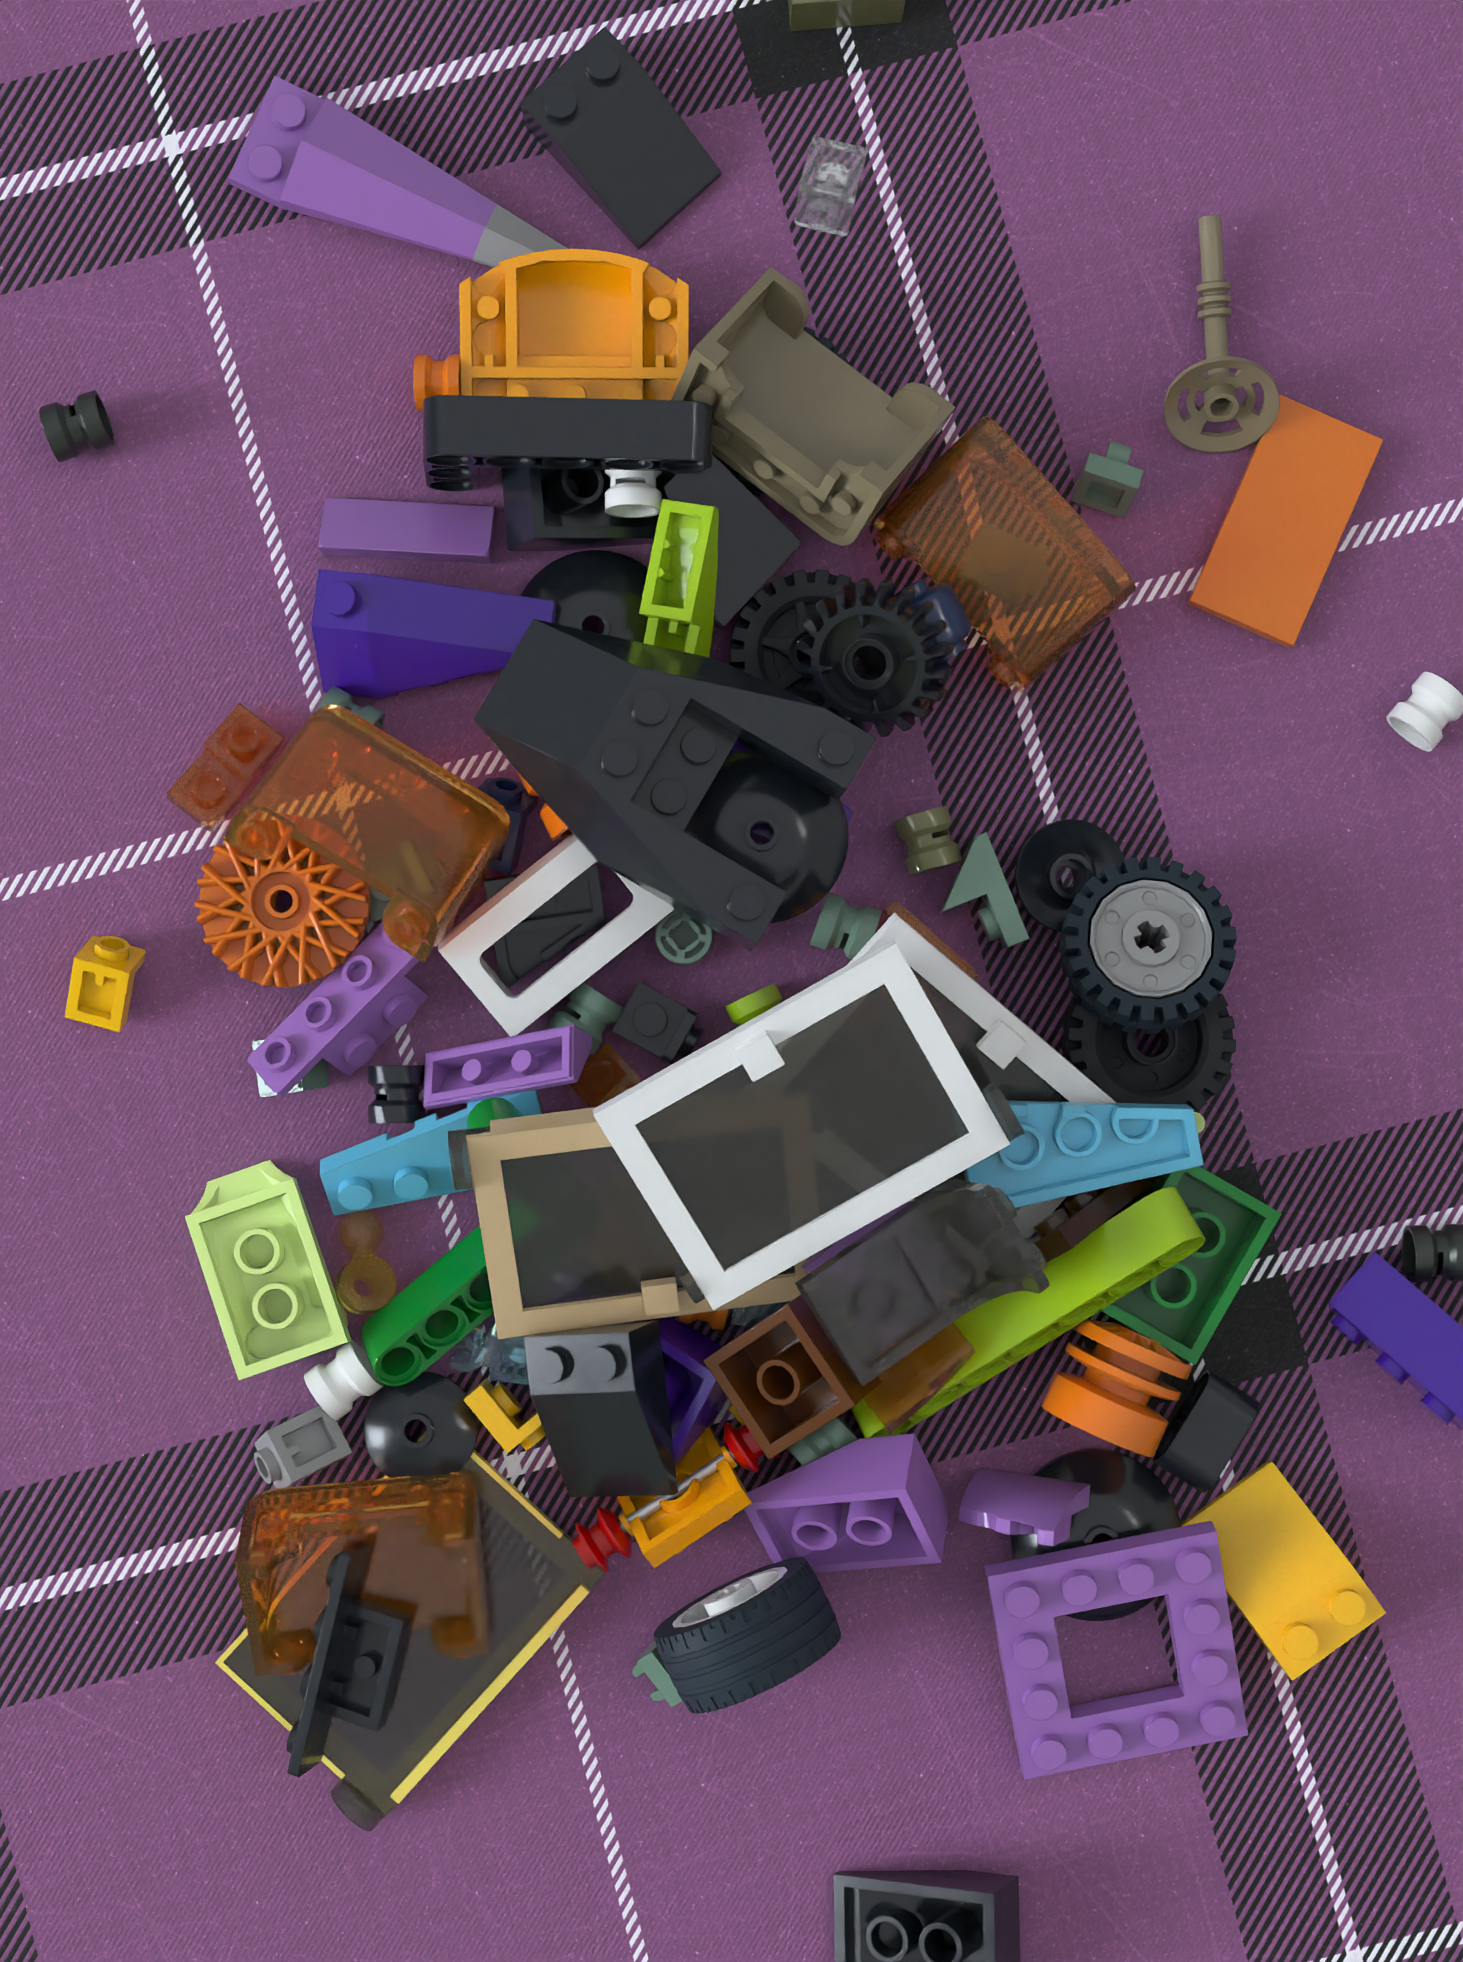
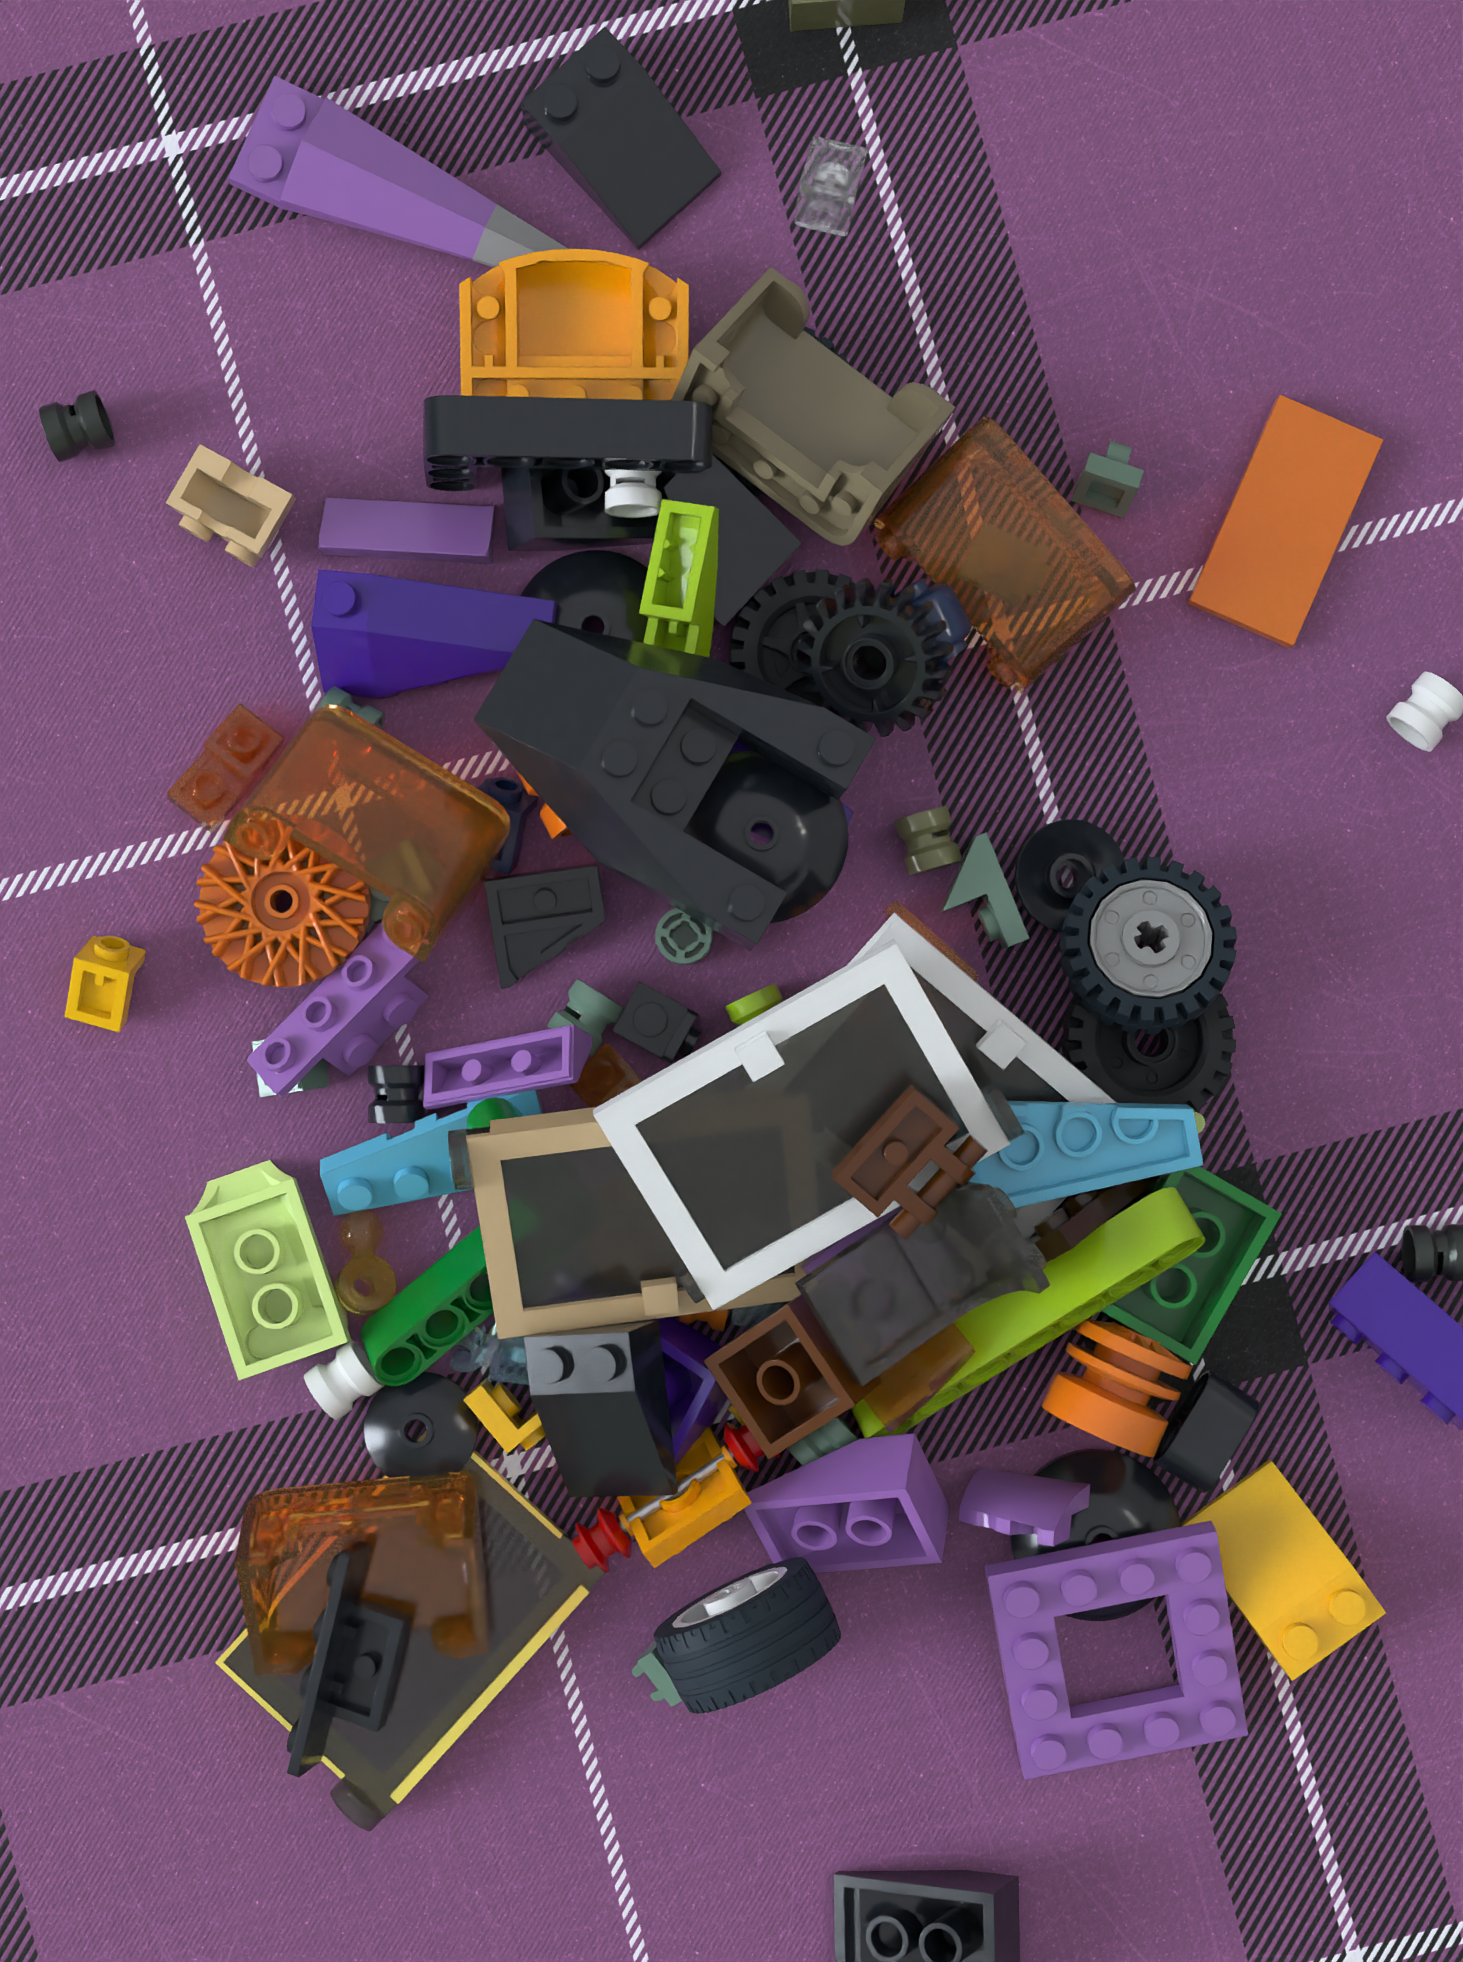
light grey bracket [254,1405,352,1493] -> none
orange wheel [413,354,461,412] -> none
white piece [438,833,674,1037] -> none
sand green wheel [809,892,882,960] -> none
dark tan dish [1163,215,1280,453] -> none
none -> tan cylinder [166,444,296,568]
none -> reddish brown plate [830,1084,988,1240]

